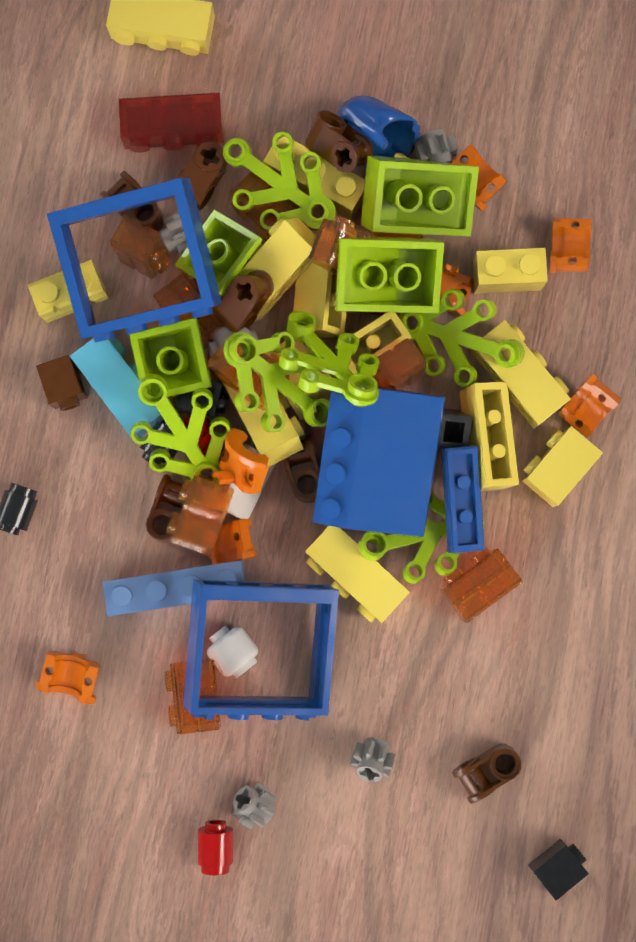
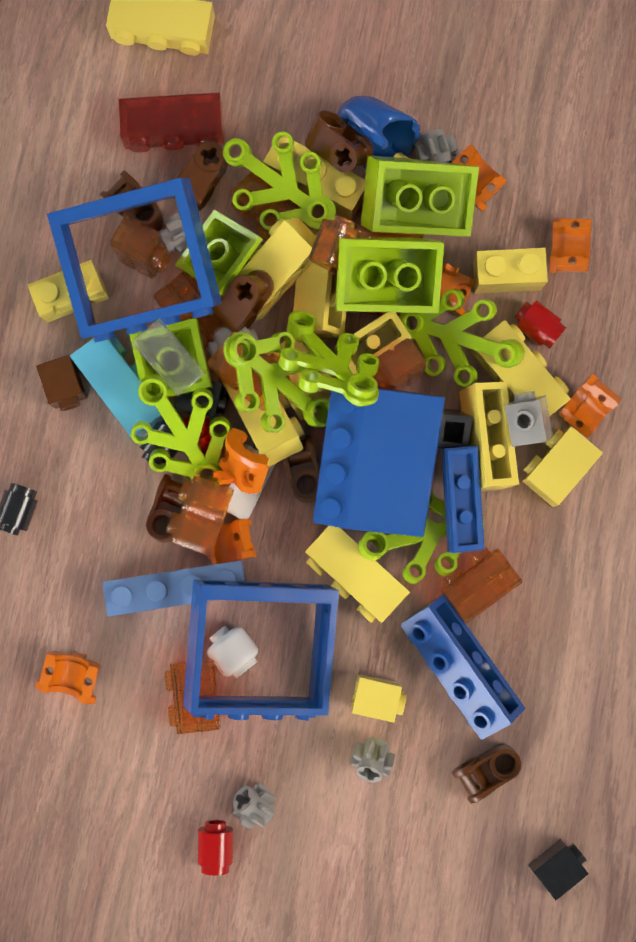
none -> clear tile [131,318,206,396]
none -> light yellow brick [351,673,407,723]
none -> blue brick [400,594,526,740]
none -> light grey brick [505,391,553,447]
none -> red brick [514,300,567,349]

